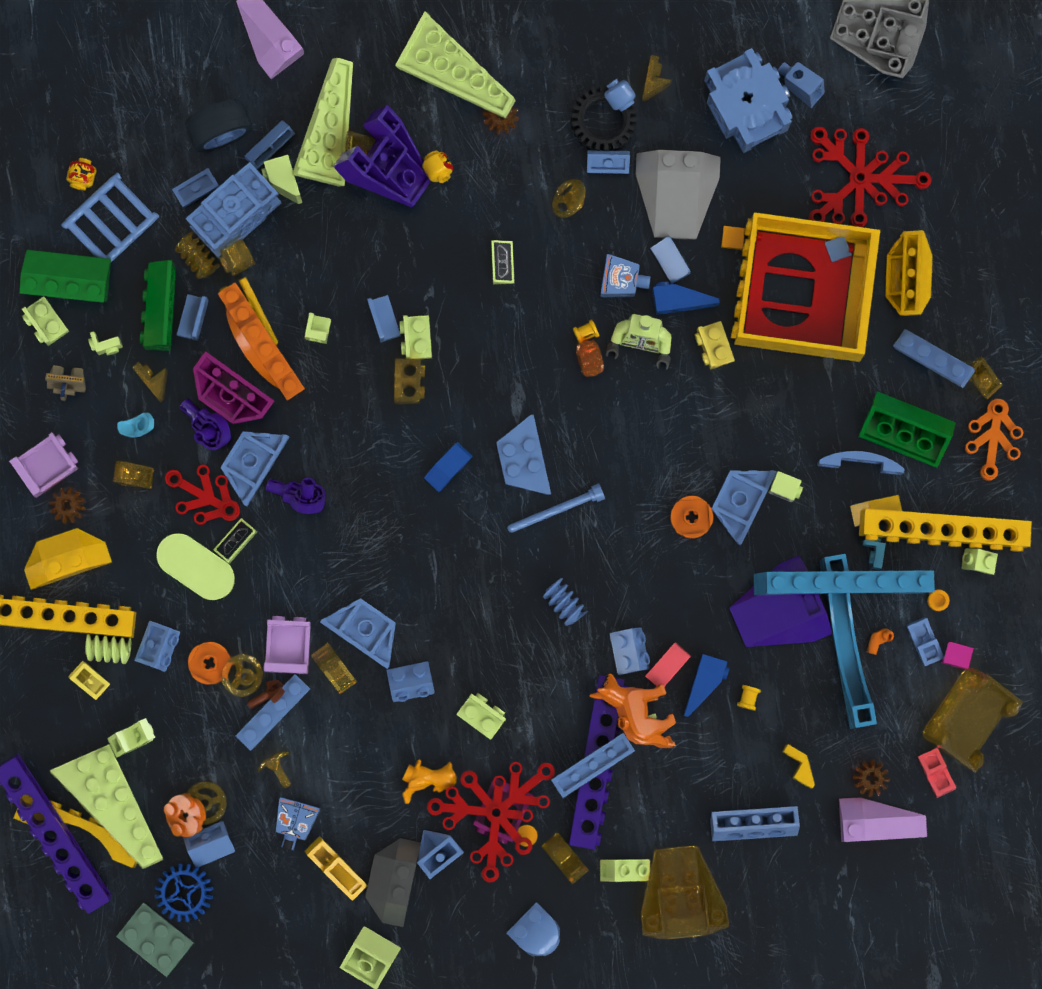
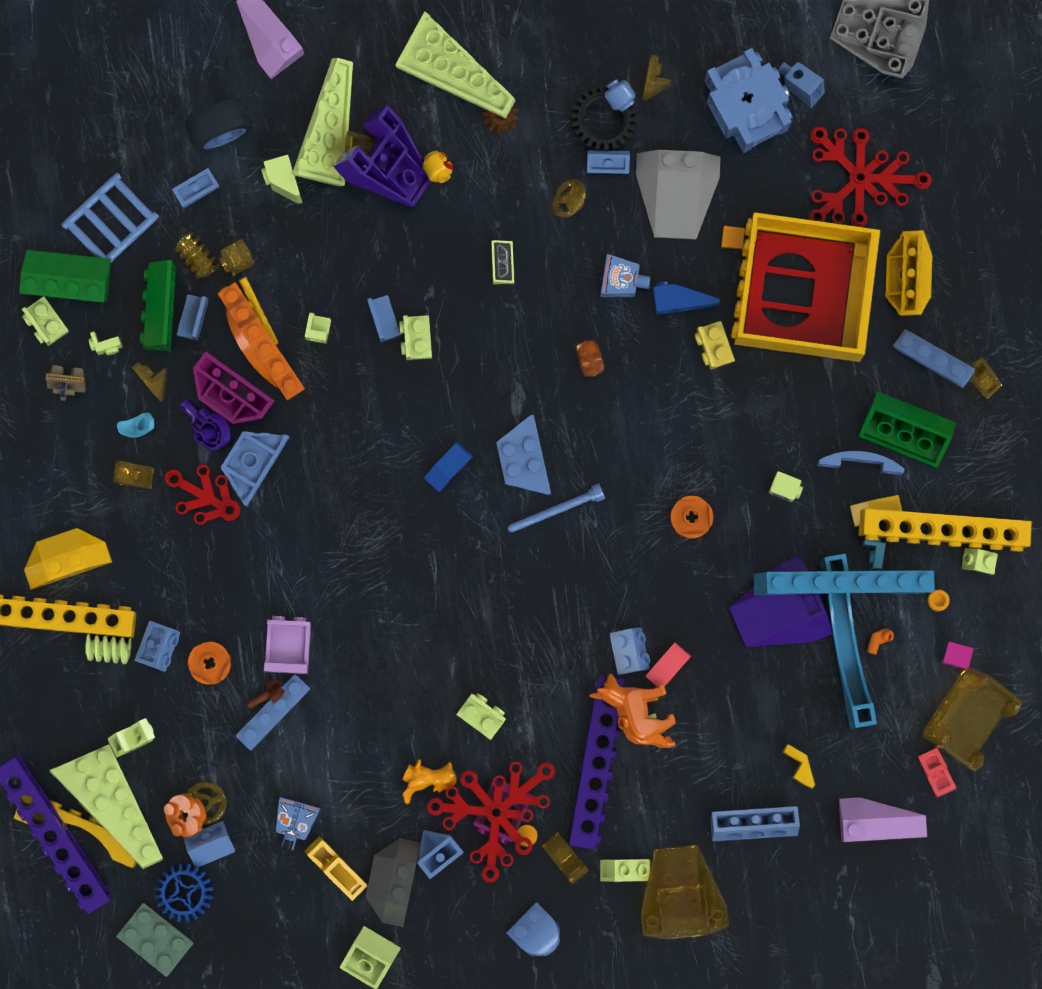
lavender panel [9,432,78,498] -> none
clear orange gear [49,488,86,524] -> none
yellow head [66,158,96,191] -> none
light yellow slope [68,661,110,700] -> none
yellowish green tile [157,534,235,600] -> none
medium blue piece [186,162,281,259] -> none
slope [213,518,257,564] -> none
clear yellow piece [222,654,263,697] -> none
medium blue piece [244,120,295,169] -> none
clear yellow plant [257,751,291,788] -> none
dark purple pin [266,477,326,514] -> none
clear yellow slope [311,643,357,694] -> none
medium blue wing [320,598,396,669] -> none
medium blue bracket [387,661,435,702] -> none
clear yellow brick [394,359,425,404] -> none
medium blue piece [543,578,588,626] -> none
medium blue plate [551,733,635,798] -> none
yellow bush [573,319,600,345] -> none
yellowish green torso [606,314,671,370] -> none
medium blue slope [650,236,691,284] -> none
blue slope [683,654,730,717] -> none
medium blue wing [712,470,777,546] -> none
yellow bush [737,685,761,711] -> none
medium blue tile [825,237,852,262] -> none
clear orange gear [853,760,890,797] -> none
medium blue slope [906,617,944,666] -> none
orange plant [965,399,1023,481] -> none

